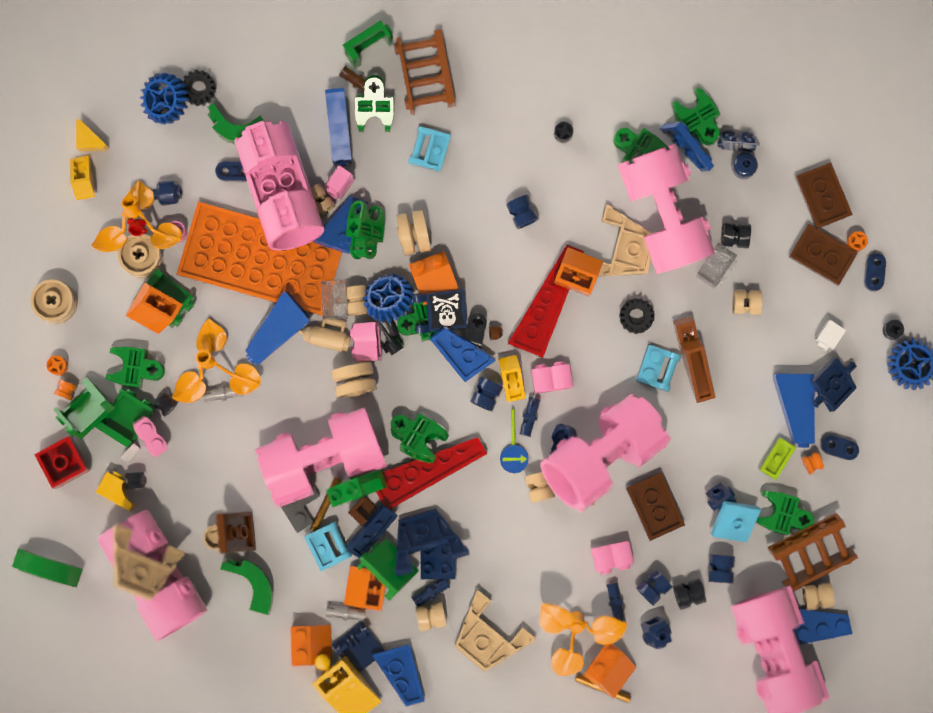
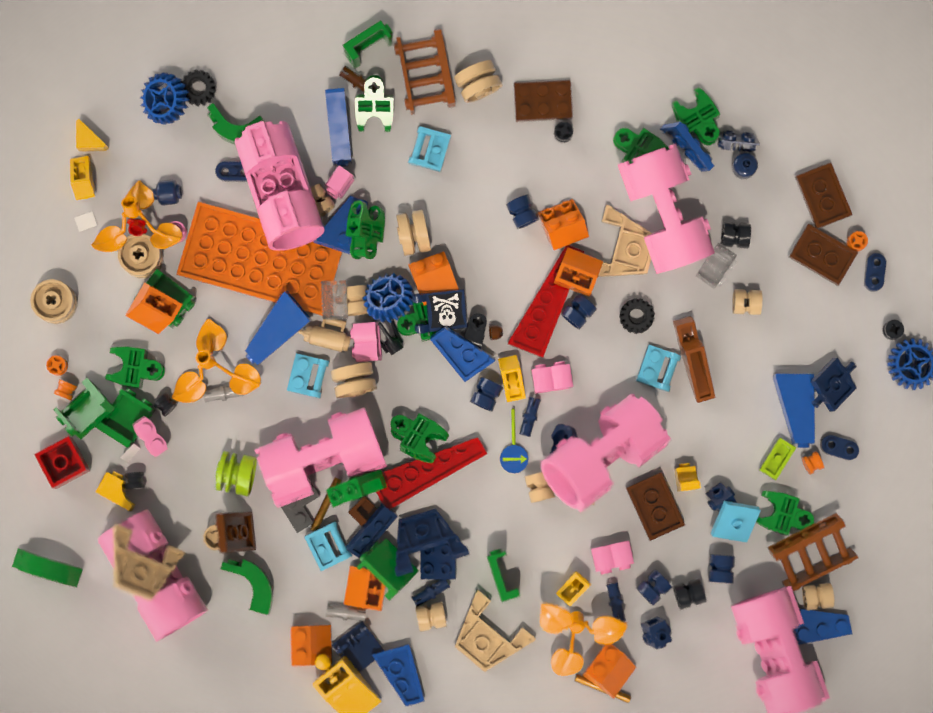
white brick [814,320,846,351] -> none
none -> white sticker [75,211,97,232]
none -> lime wheel [215,451,257,497]
none -> medium azure plate [287,353,330,398]
none -> tan wheel [454,60,503,103]
none -> green panel [487,549,520,602]
none -> reddish brown plate [514,80,573,122]
none -> orange slope [538,199,589,250]
none -> yellow slope [556,571,591,606]
none -> dark blue wheel [561,293,597,330]
none -> yellow arch [674,463,701,492]

